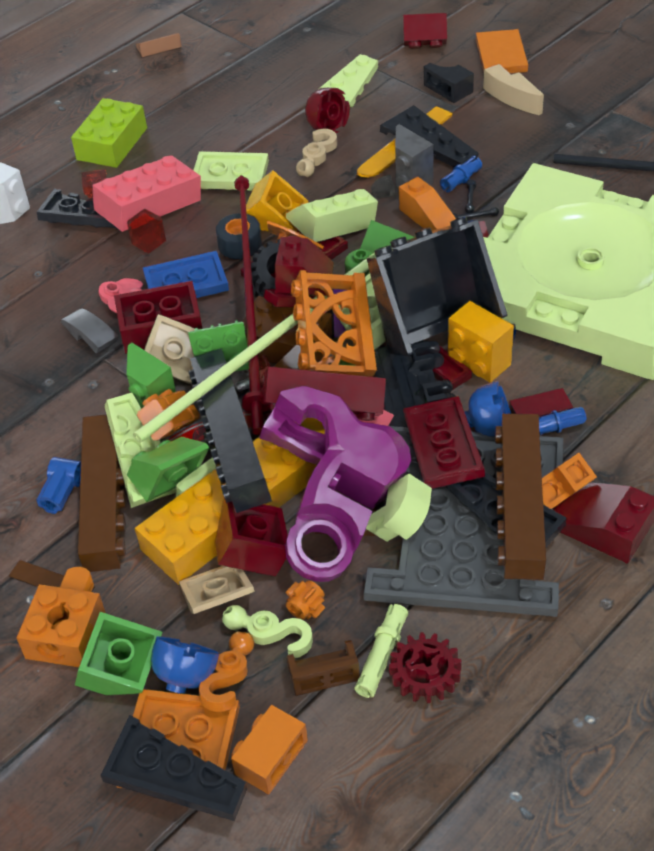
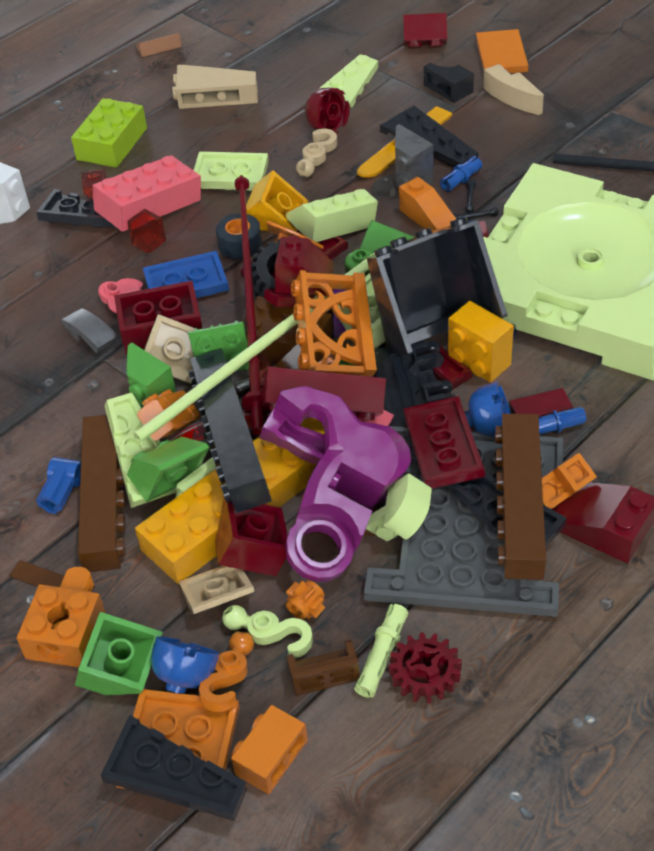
none -> tan slope [172,65,258,109]

